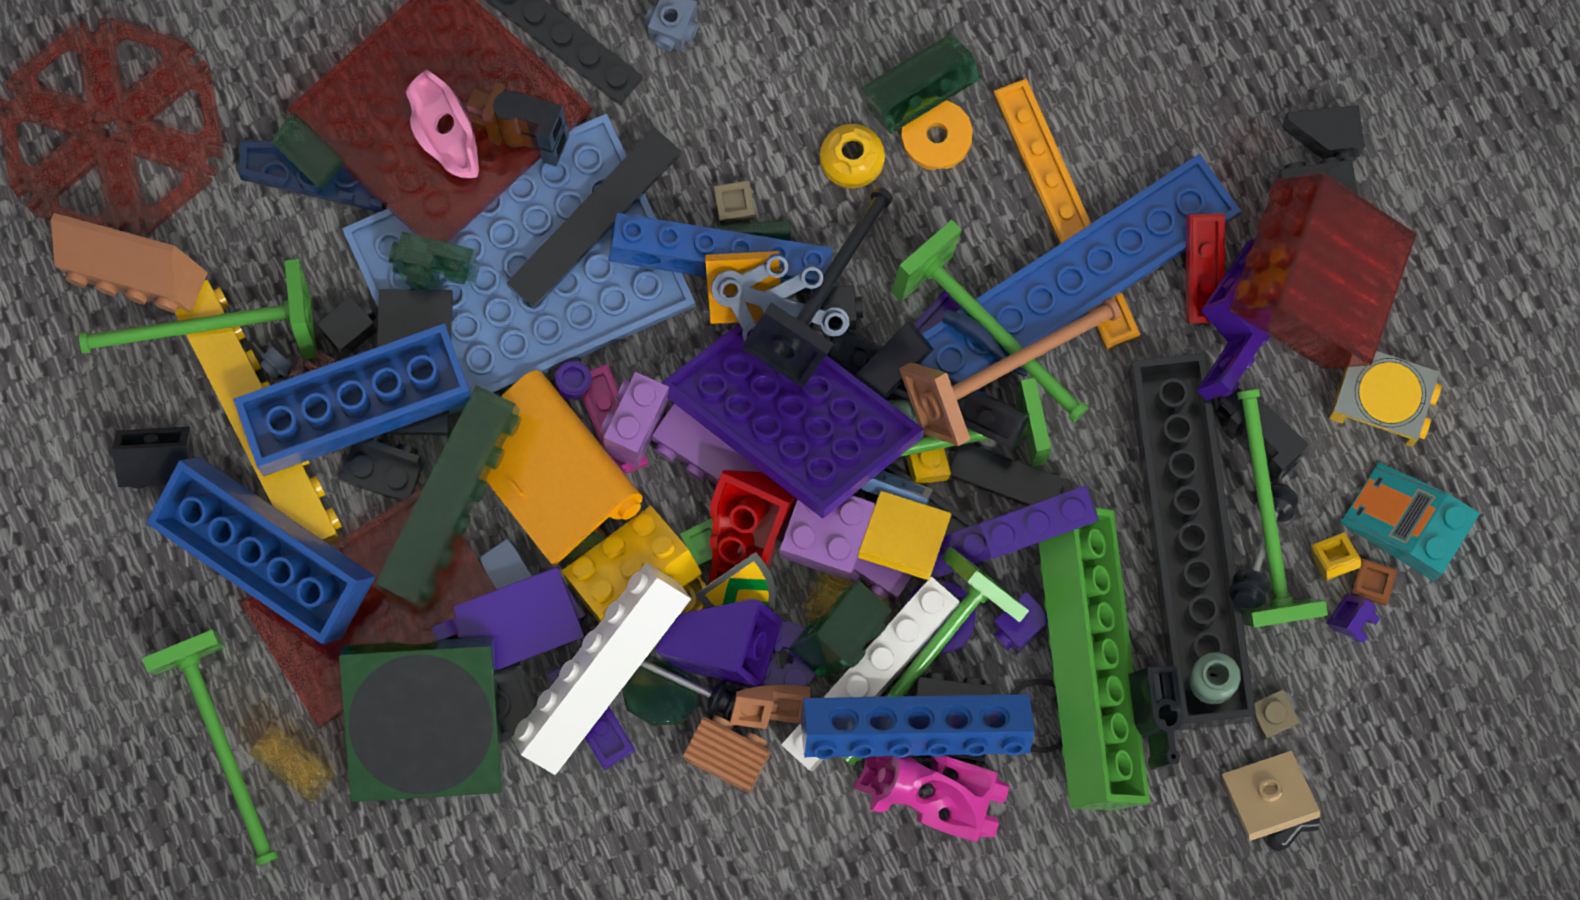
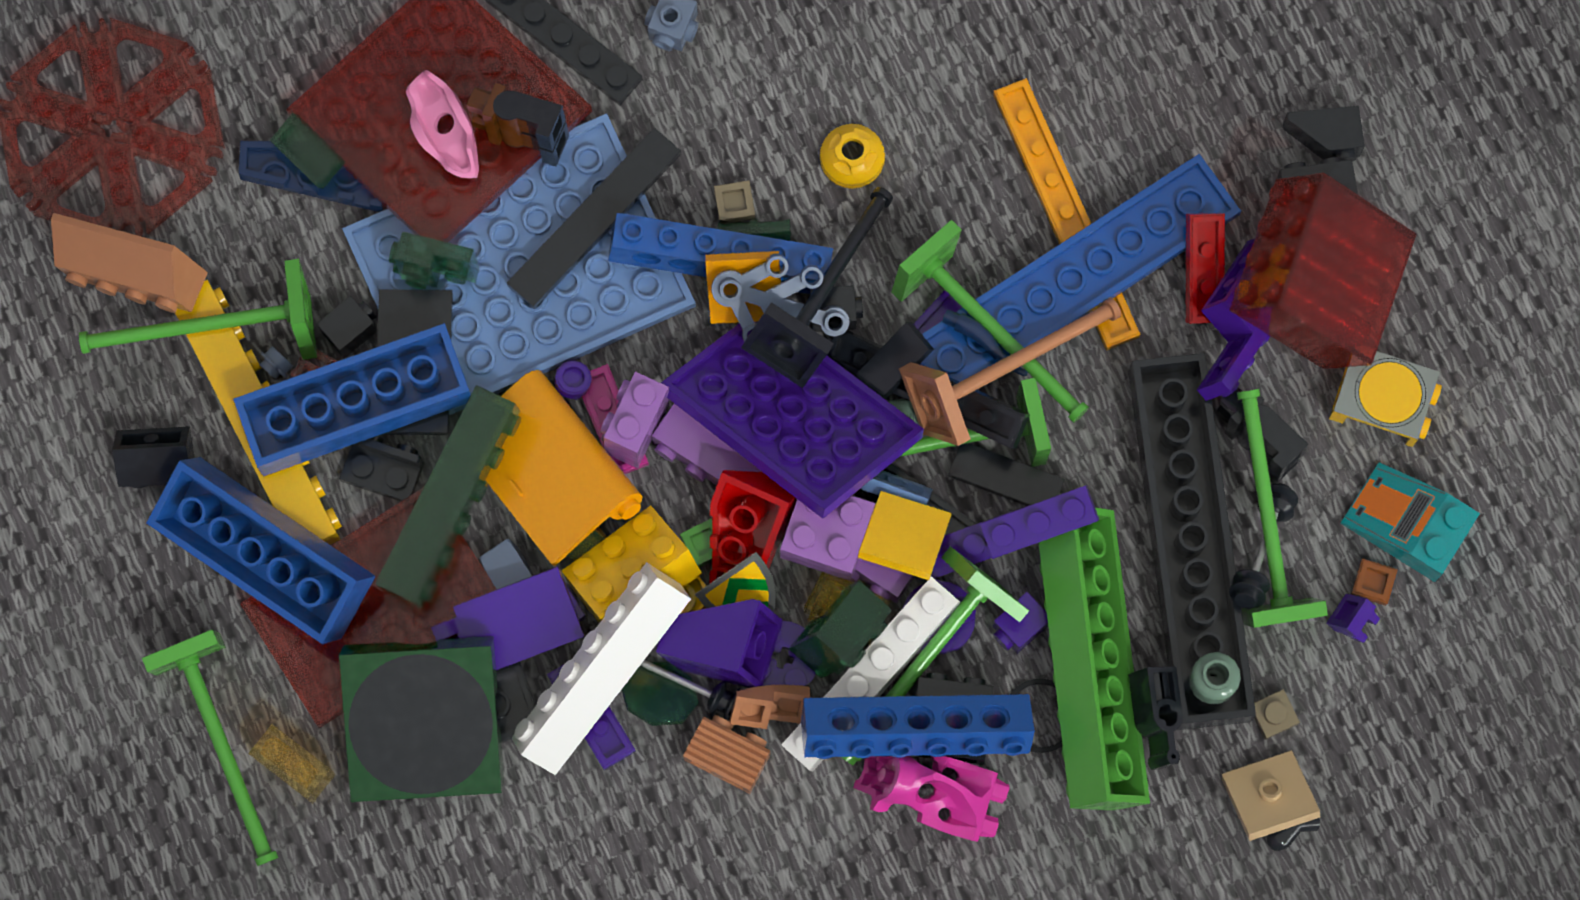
clear green brick [861,33,981,134] -> none
light orange tile [901,99,973,170] -> none
yellow plate [905,448,951,484] -> none
yellow brick [1311,532,1361,581] -> none

